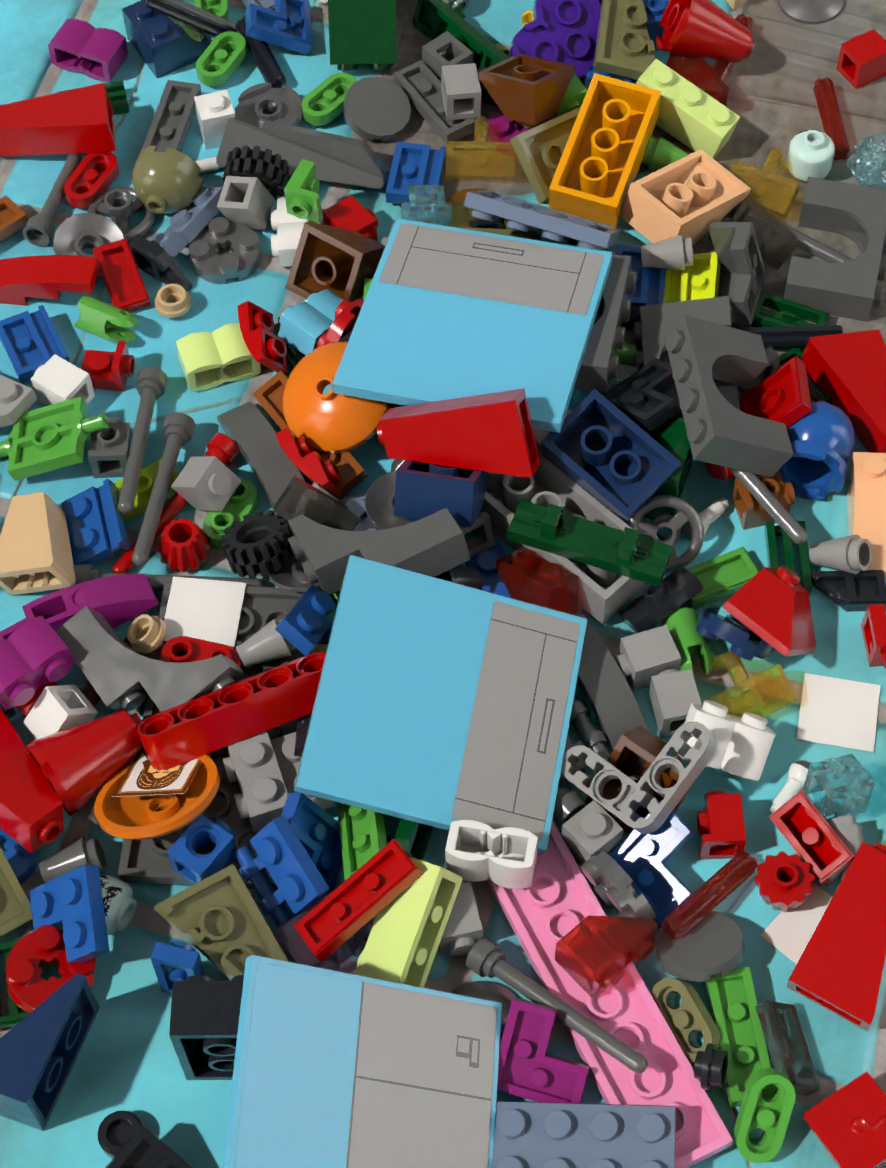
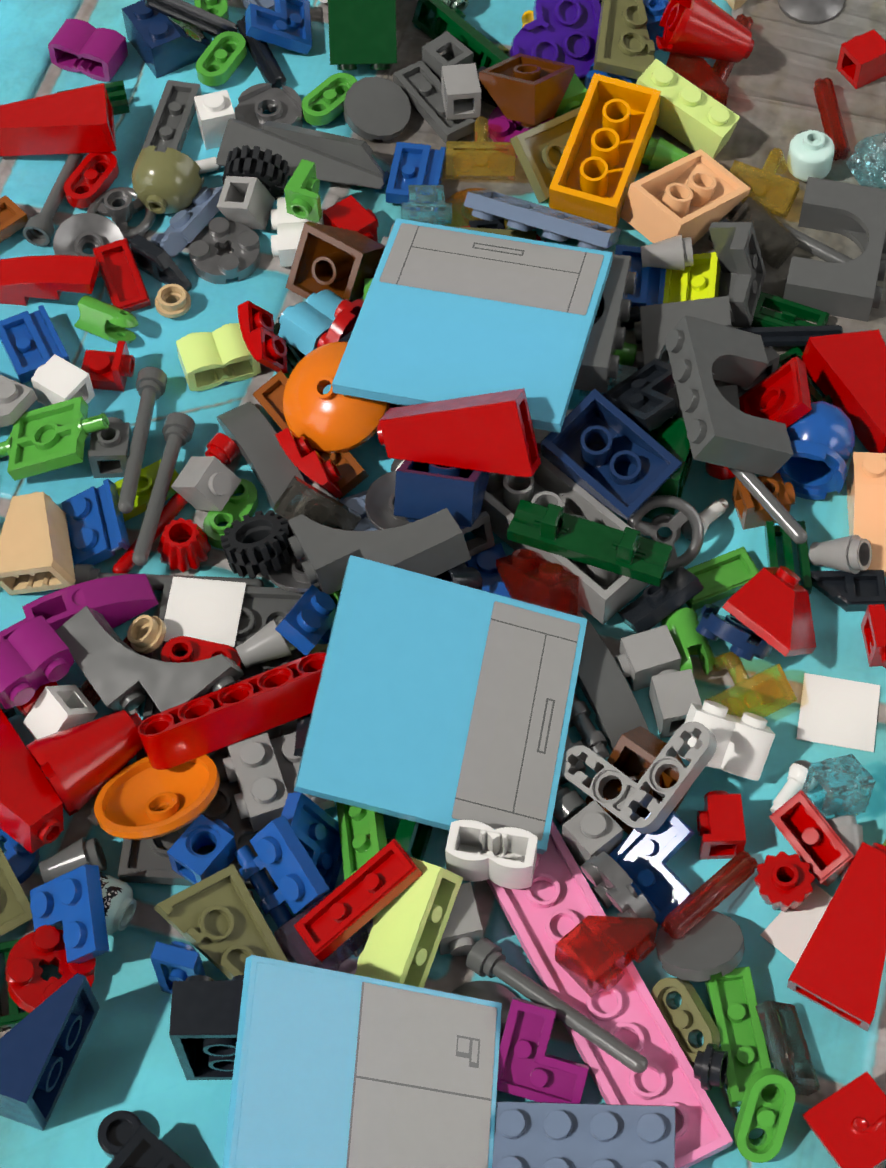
sticker [112,748,202,797] -> none

